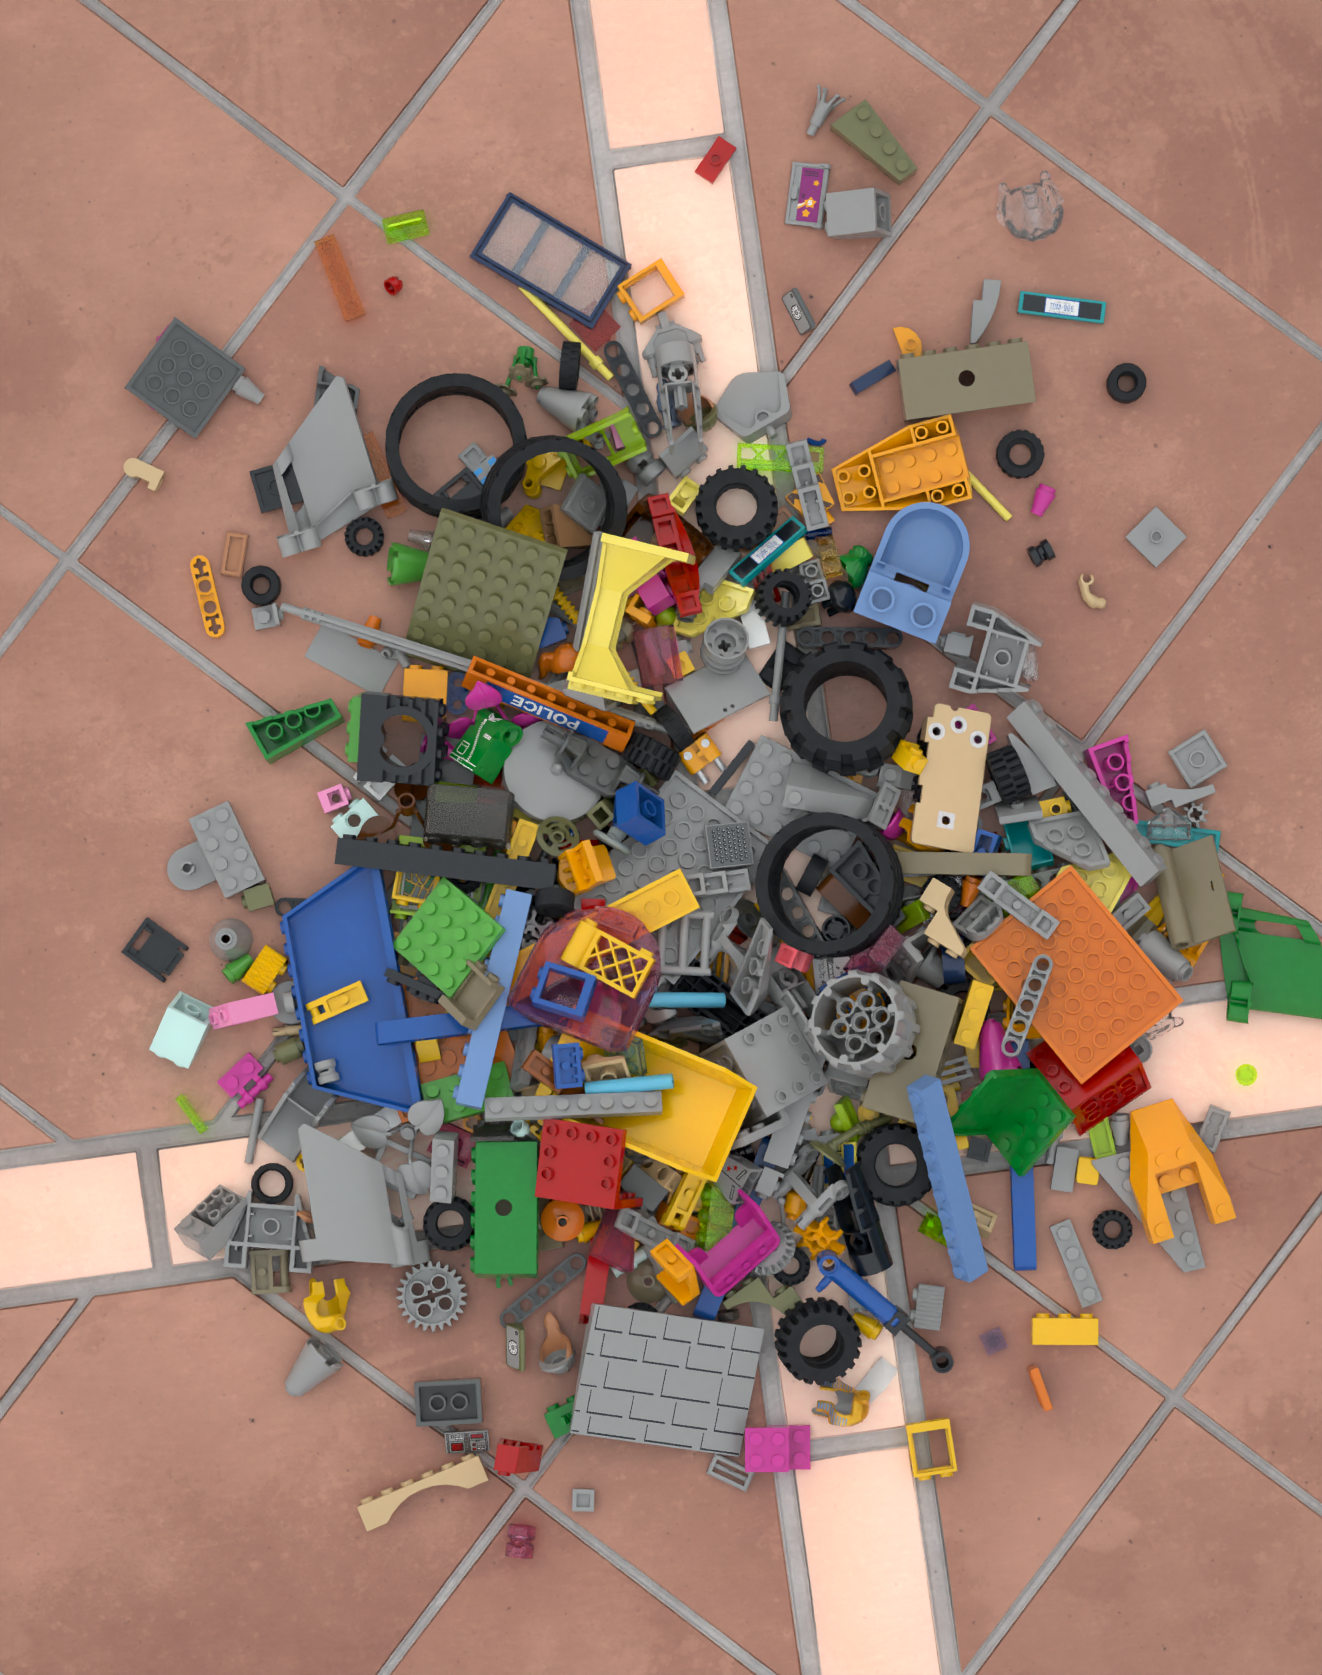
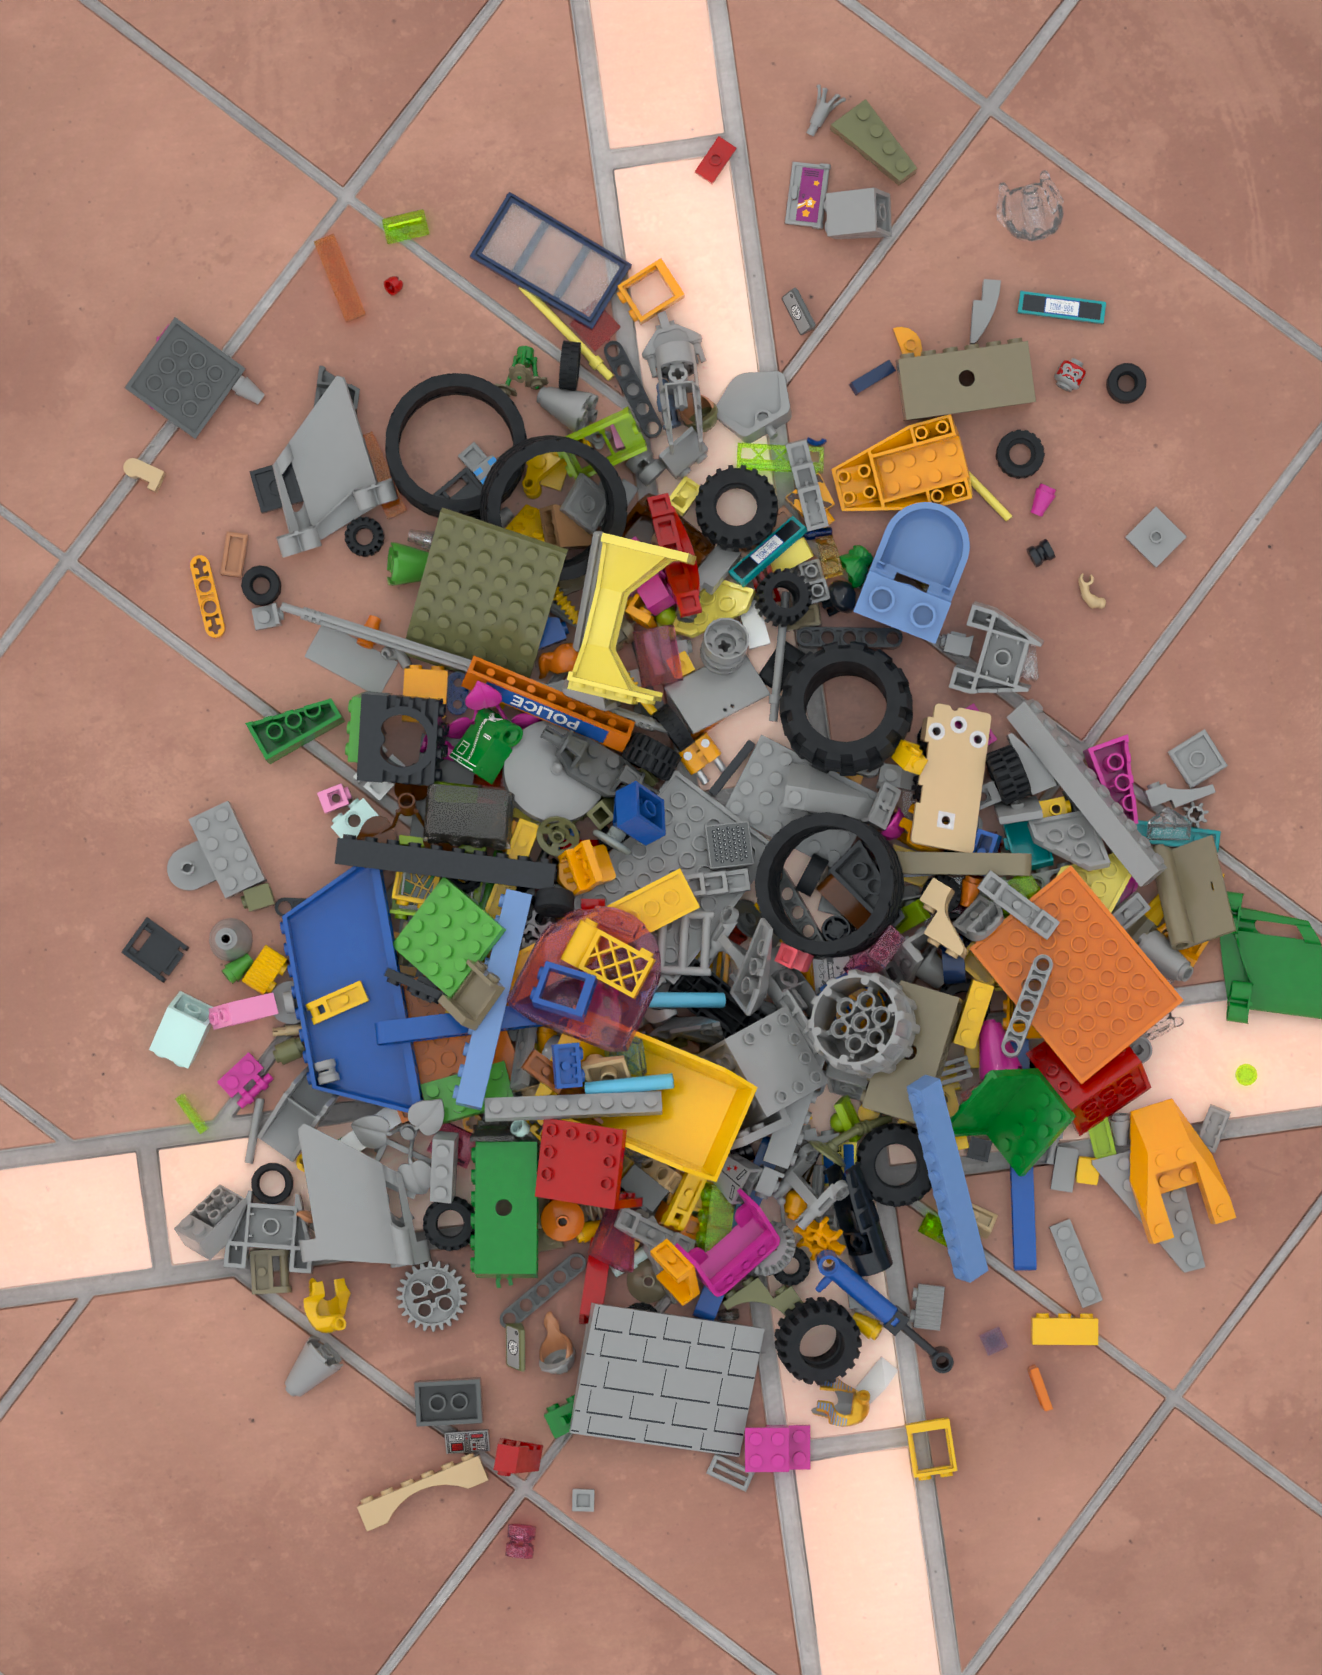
yellow slope [415,1039,441,1063] -> none
black tyre [1092,1210,1133,1250] -> none
none -> light grey head [1054,358,1086,392]

